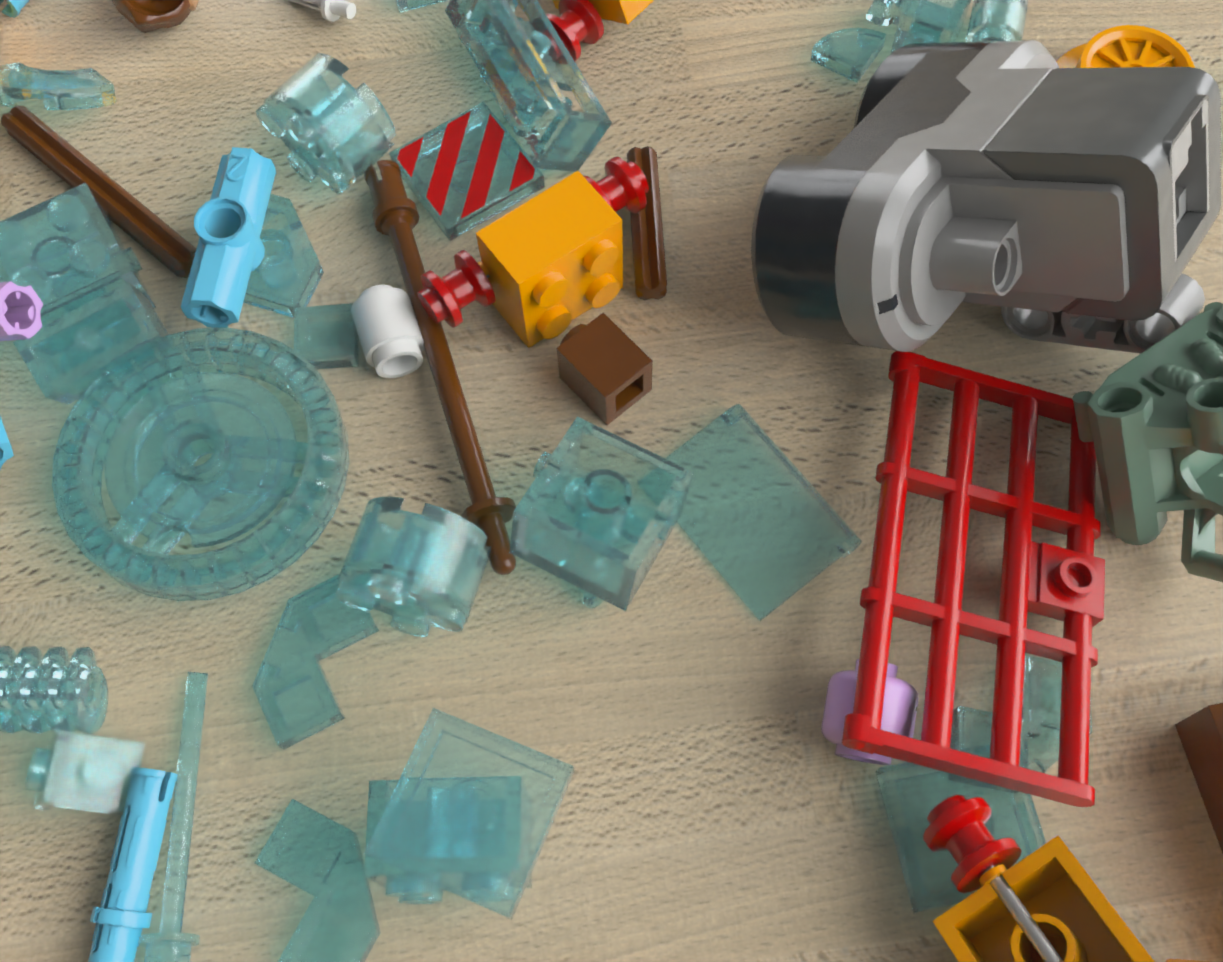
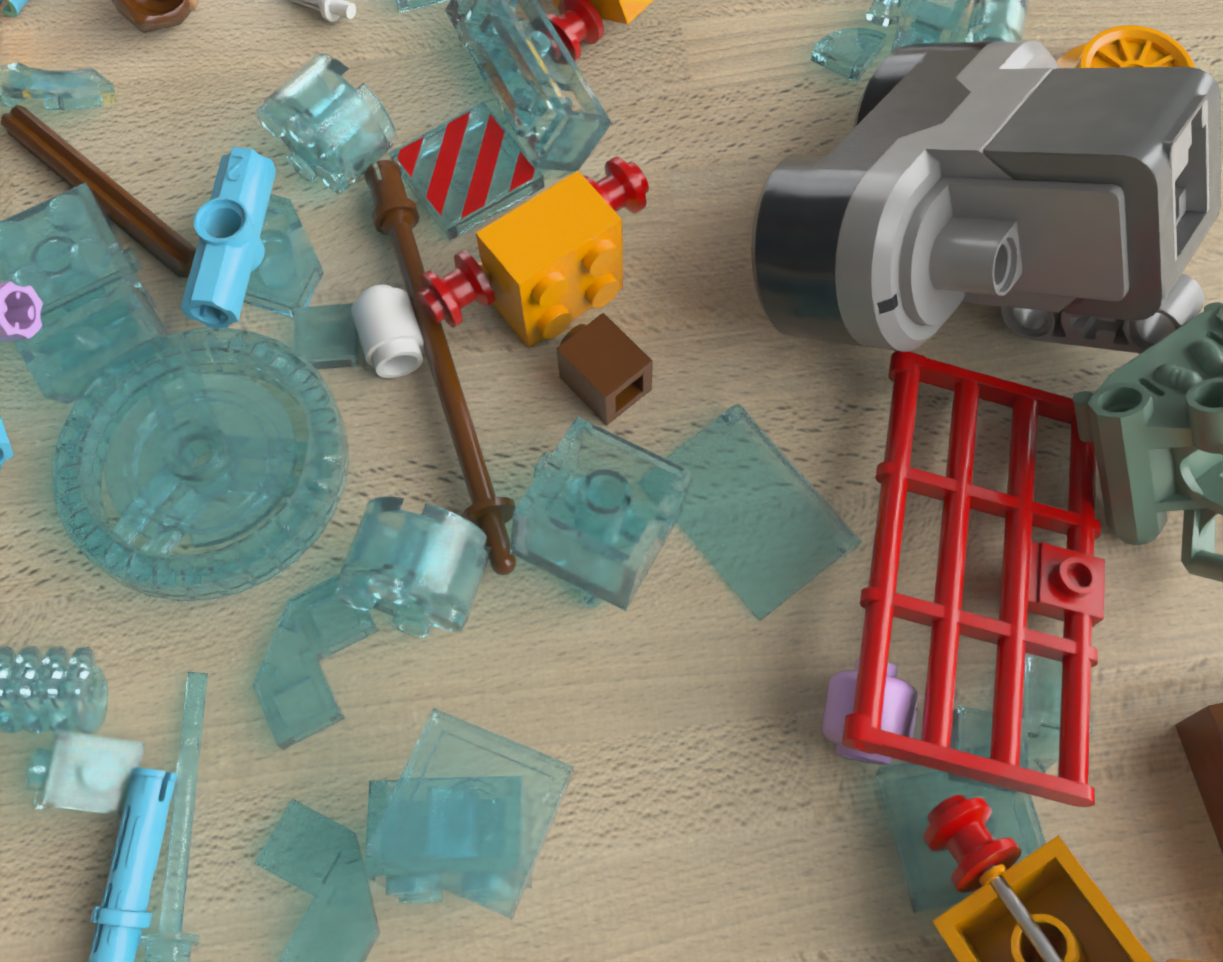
reddish brown axle [627,146,667,300] -> none

